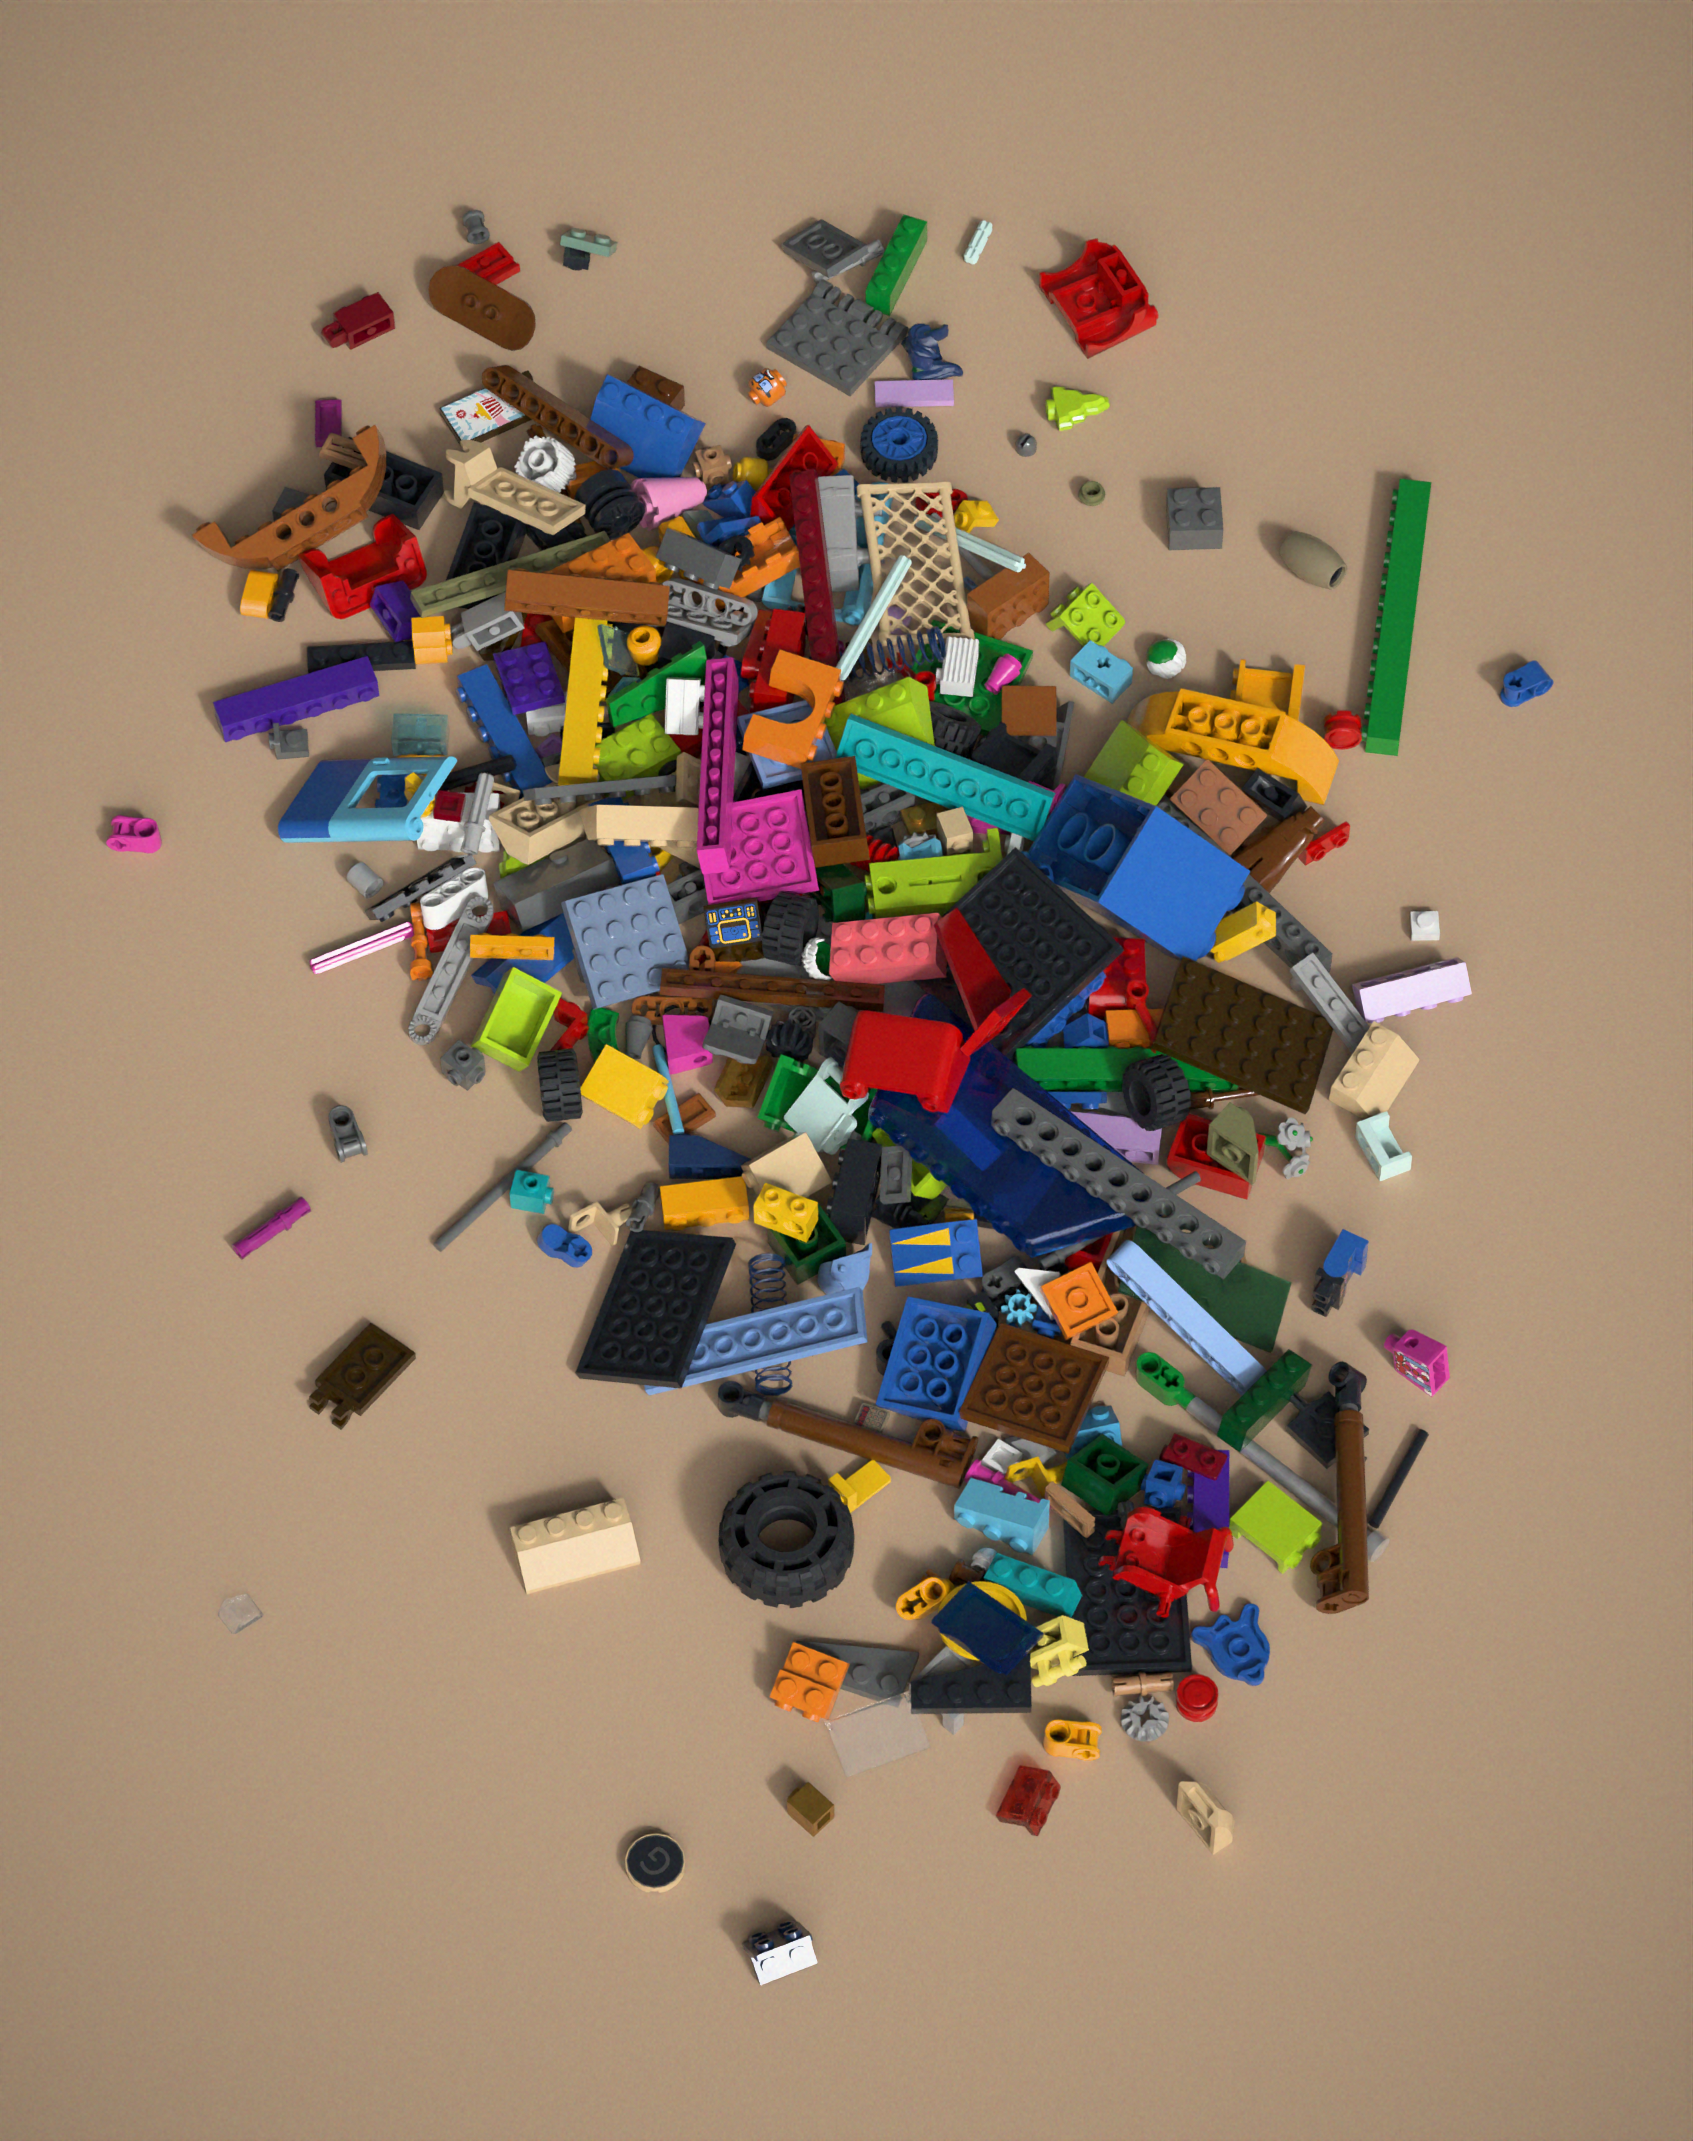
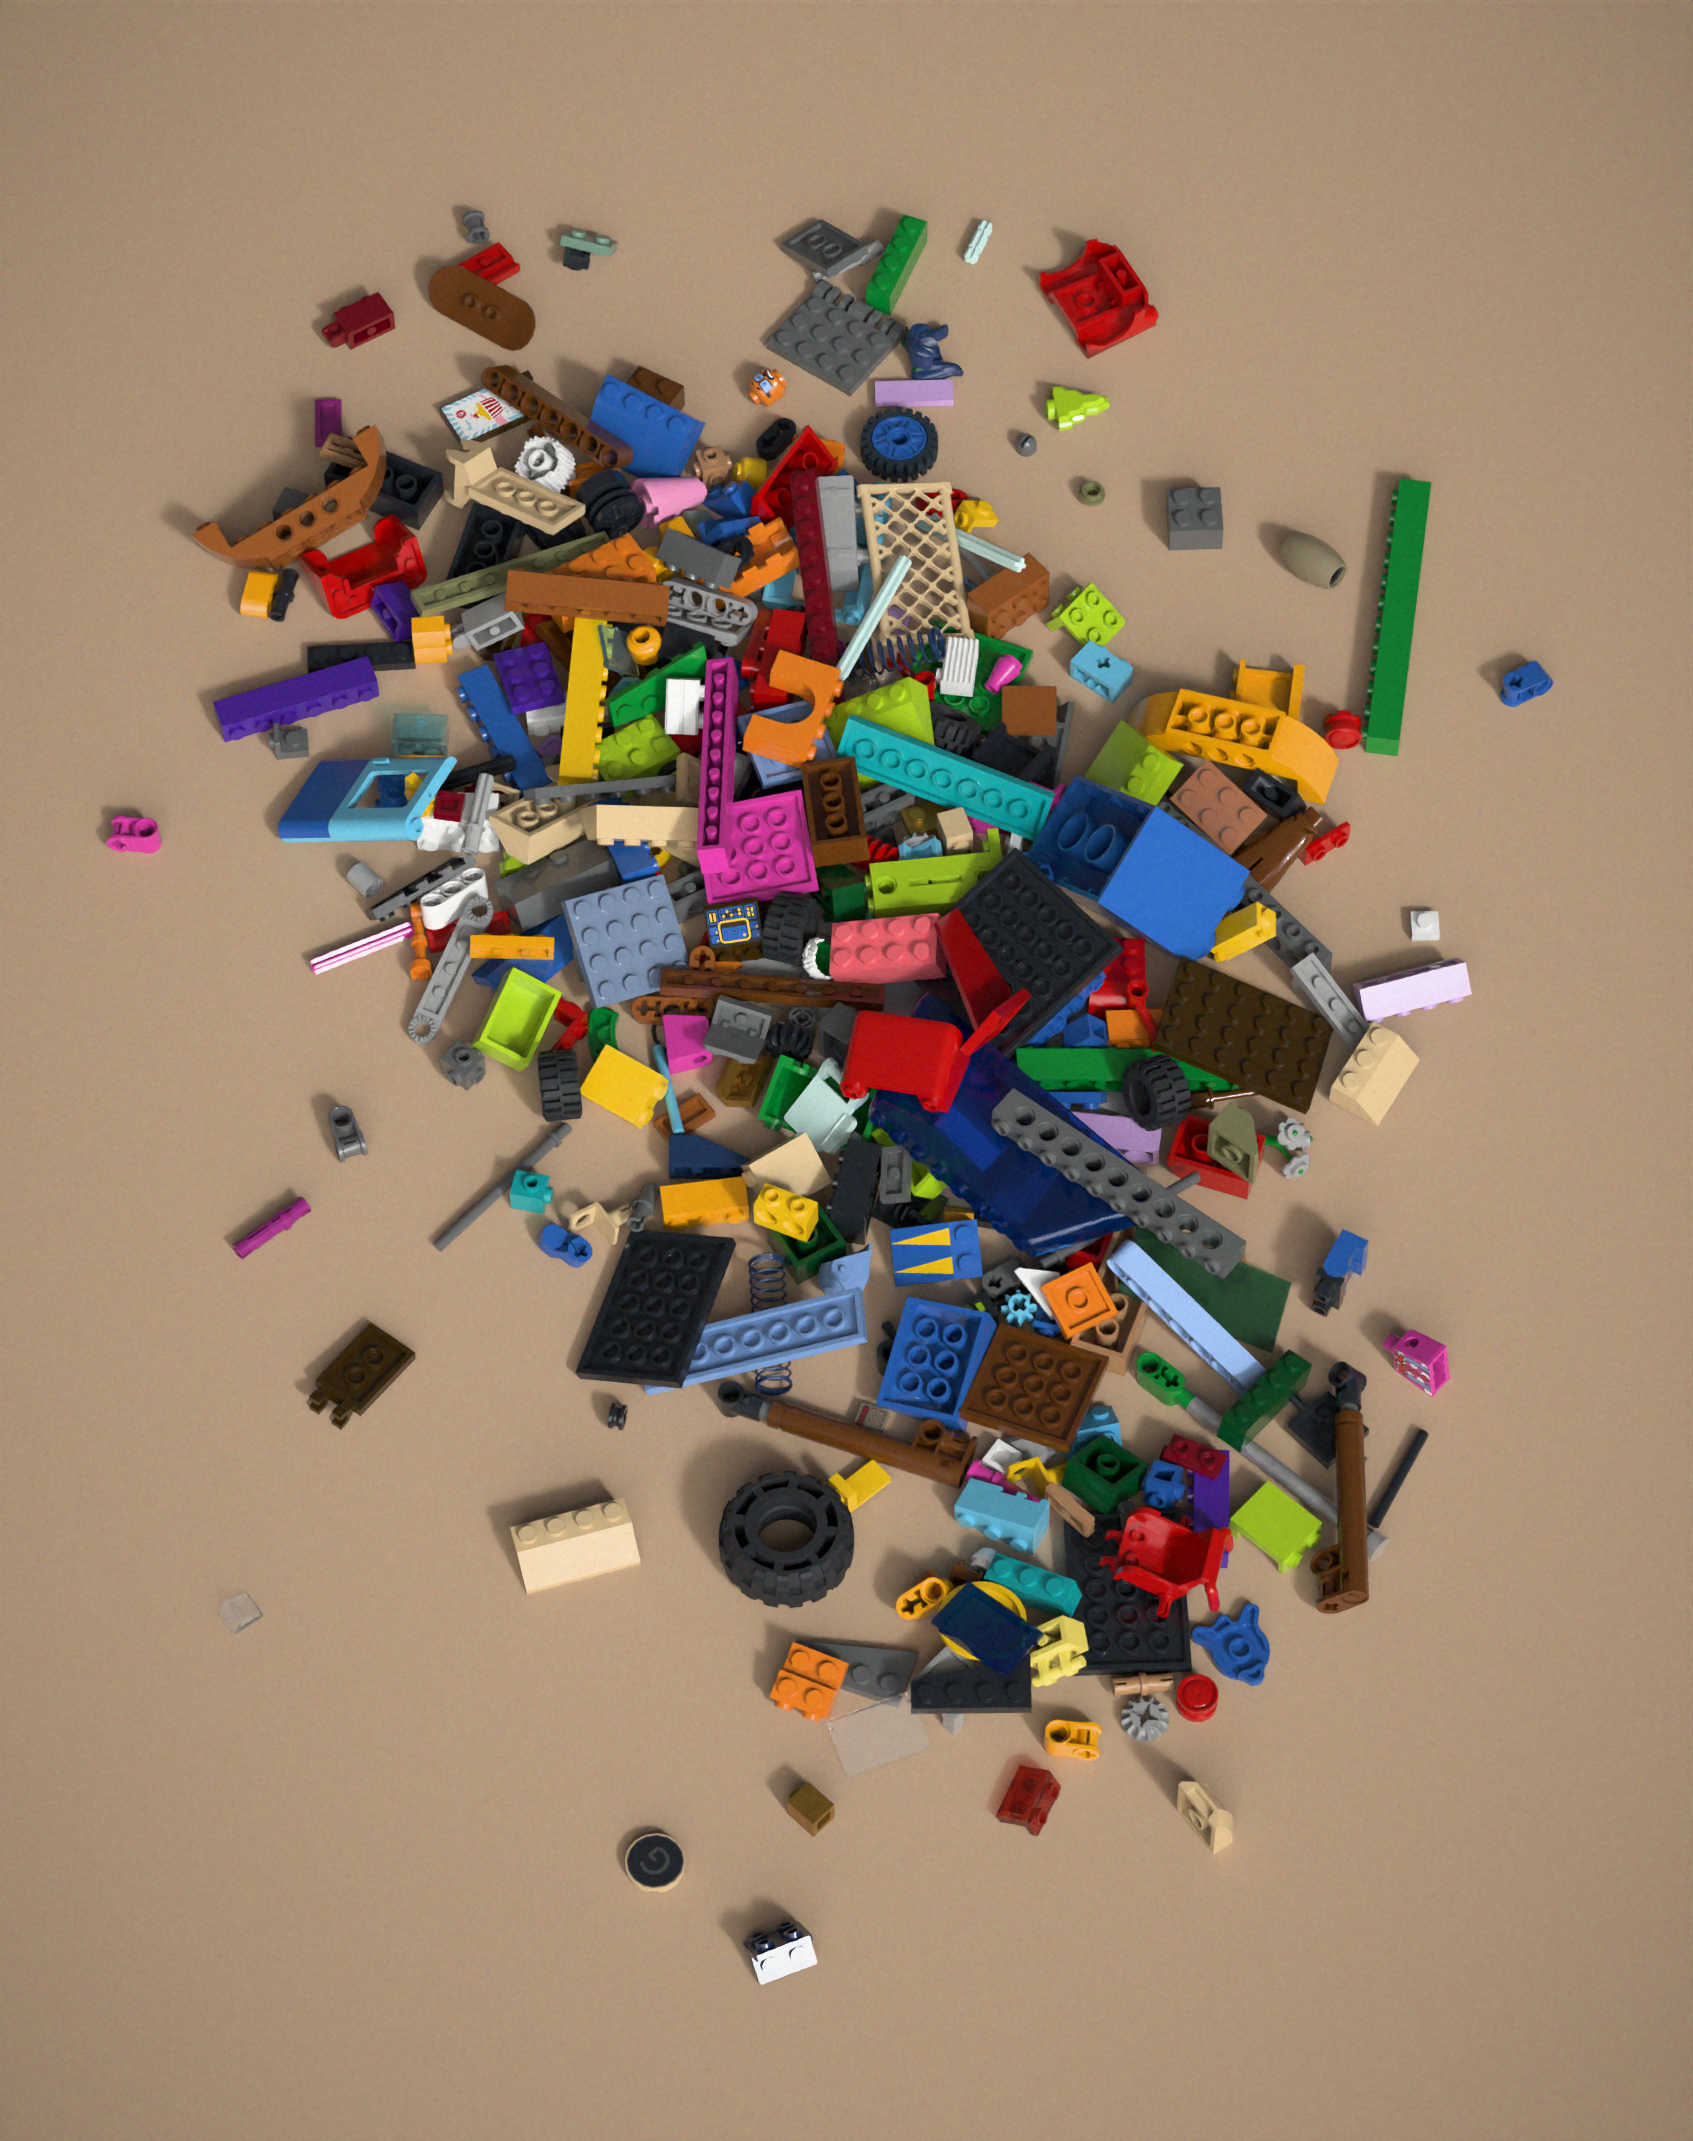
dark grey cone [625,1016,653,1059] -> none
hair [1146,639,1186,679] -> none
light aqua panel [1355,1111,1412,1181] -> none
none -> black bush [608,1403,628,1431]

